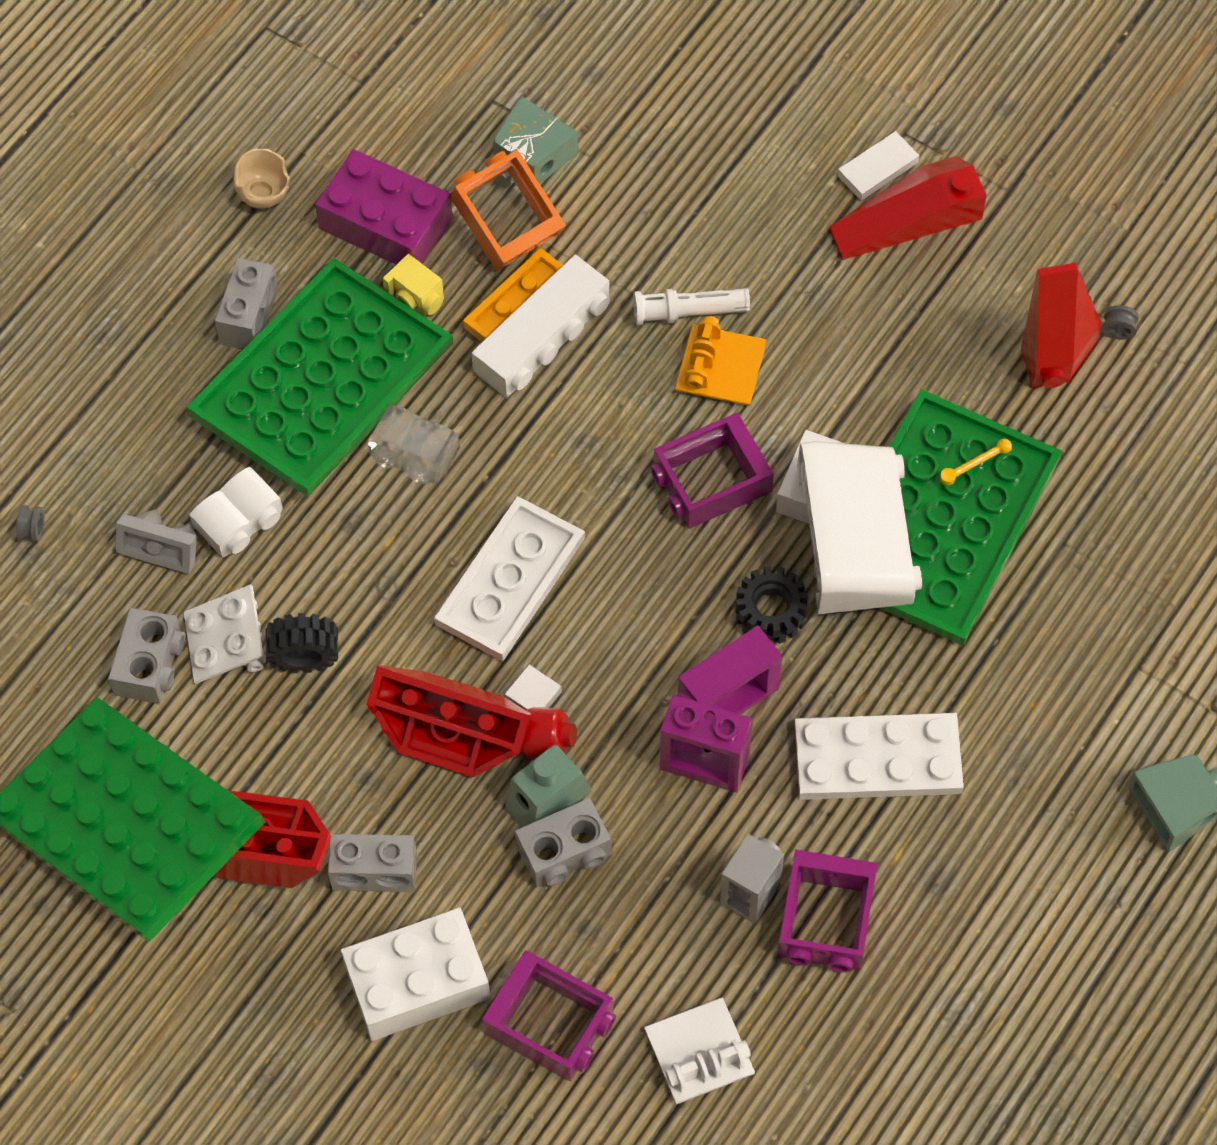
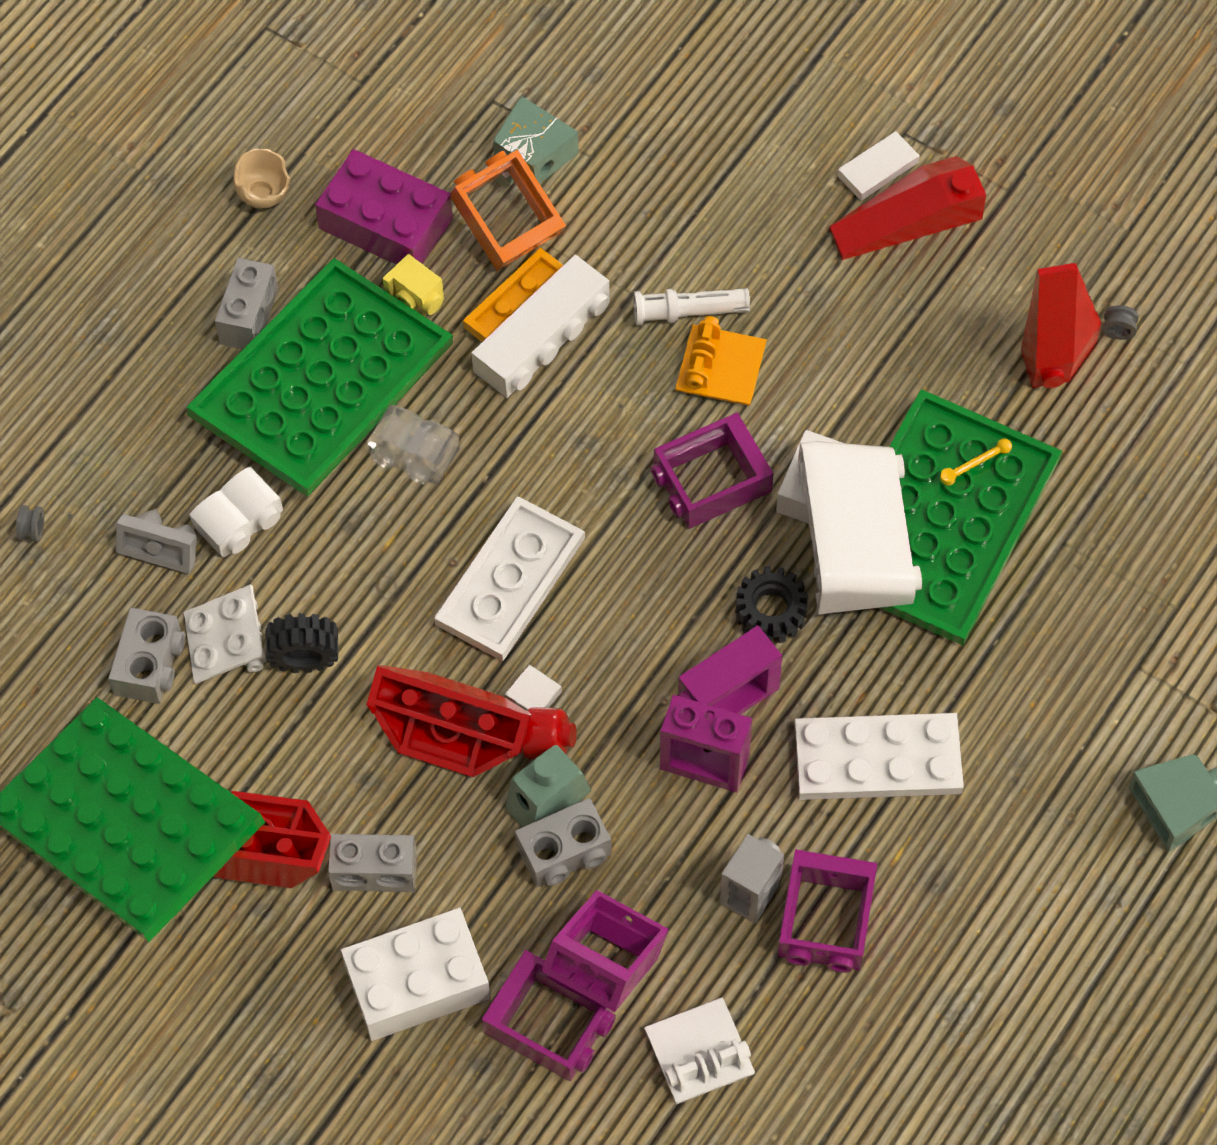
none -> magenta window [541,890,669,1012]

